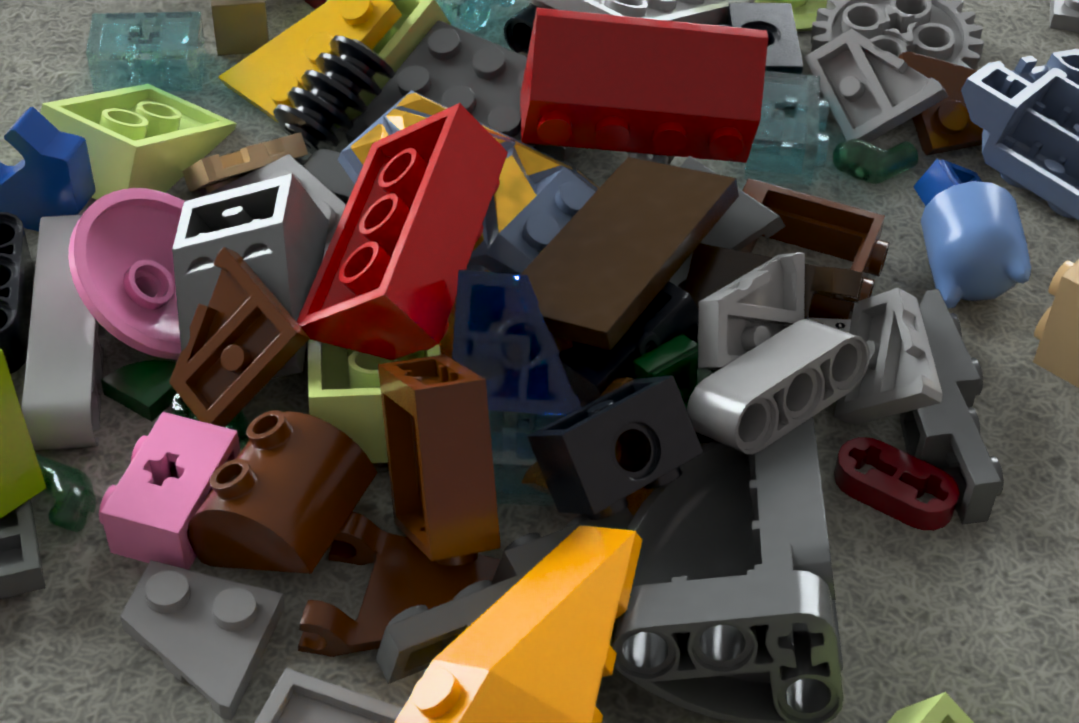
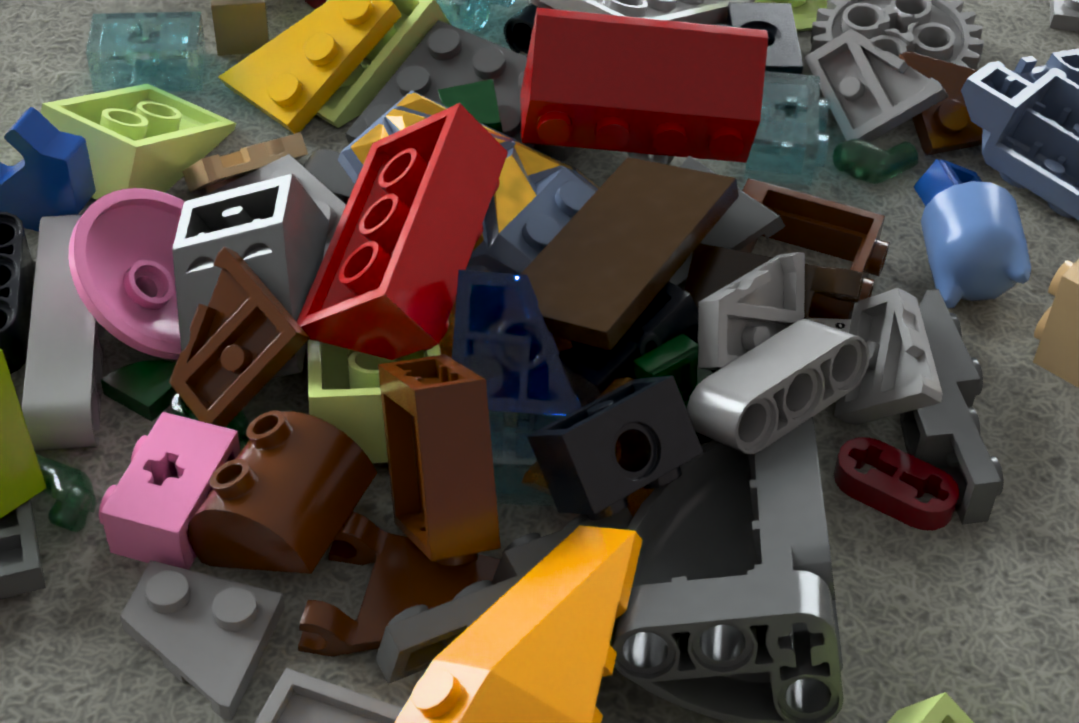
black piece [273,36,395,154] -> none
none -> dark green tile [437,79,503,133]

